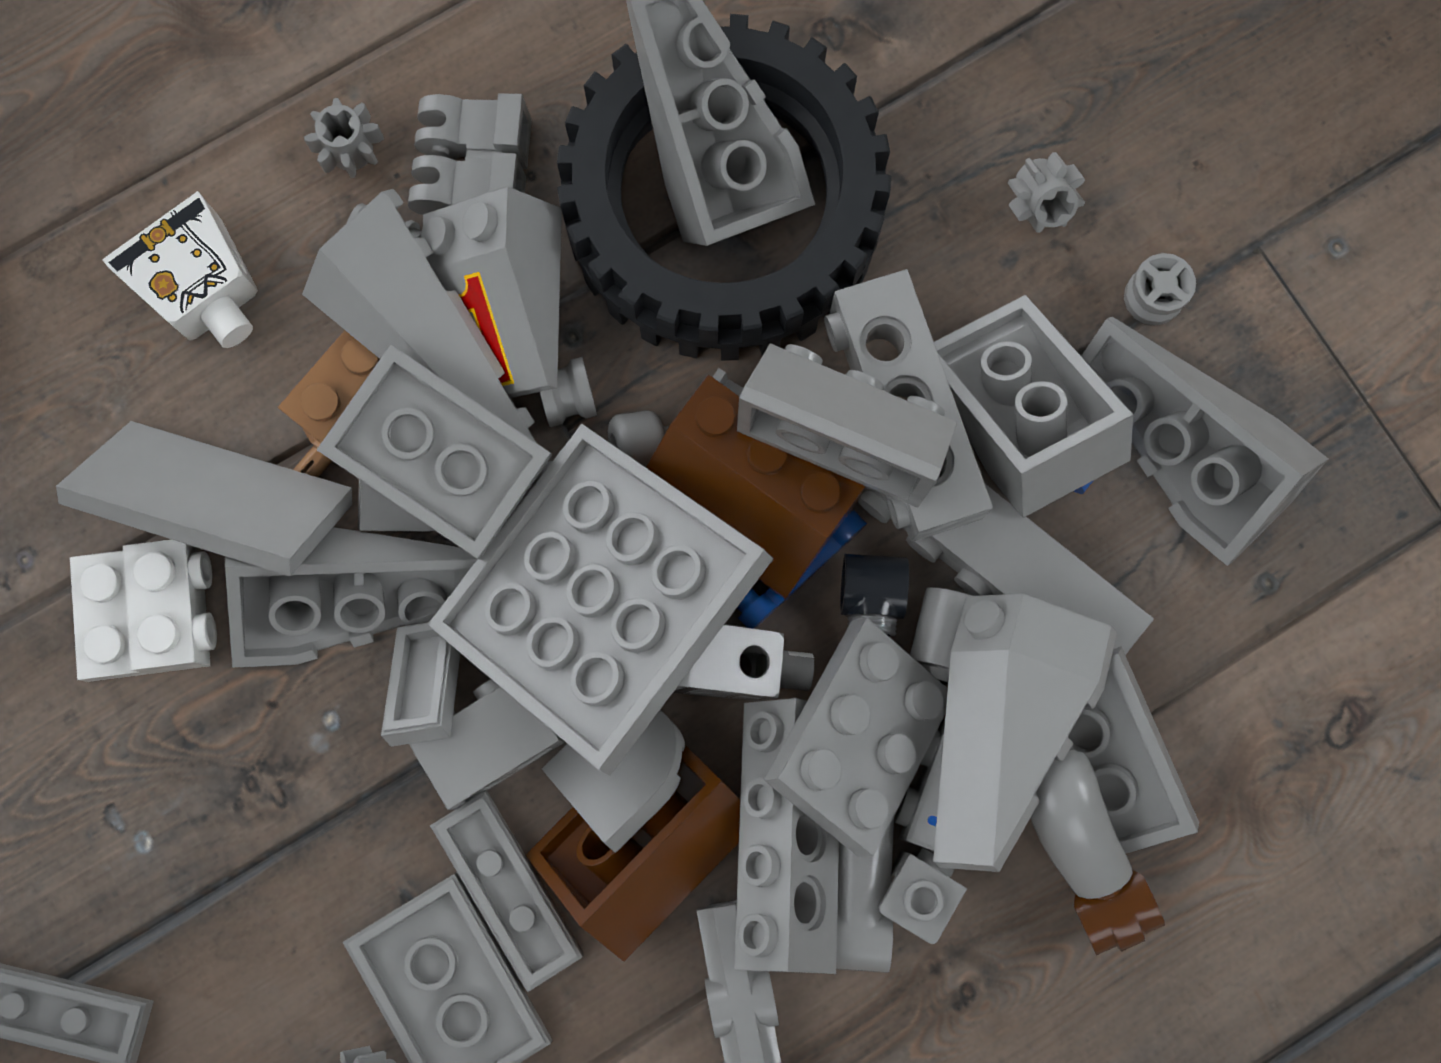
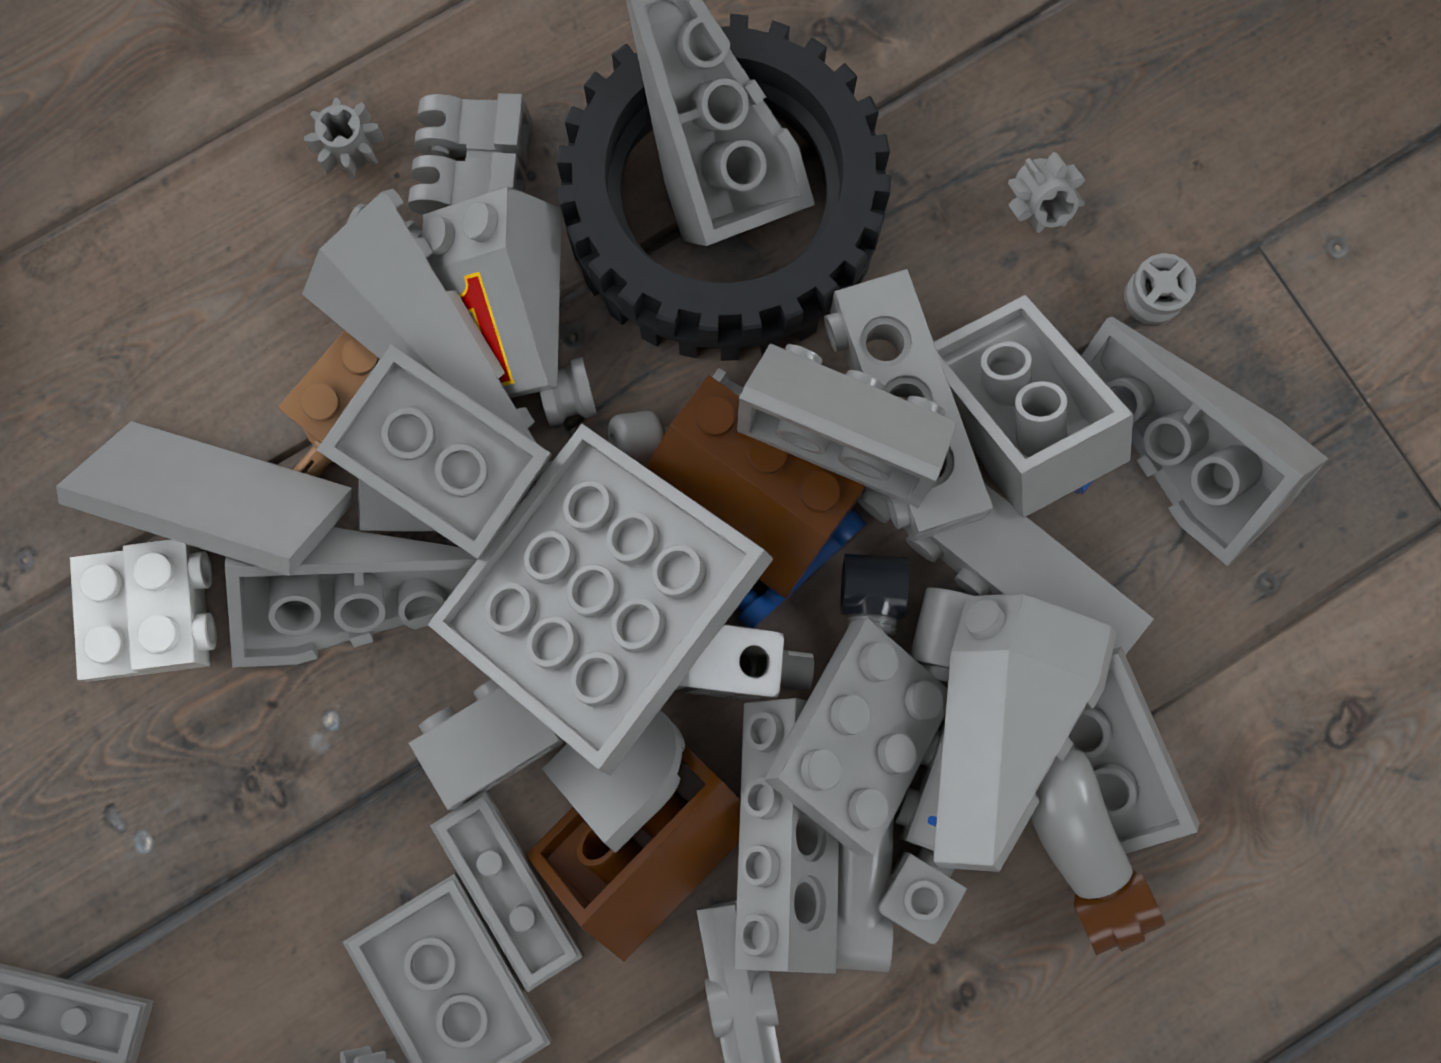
white torso [102,191,258,348] -> none
light grey tile [381,622,460,747] -> none

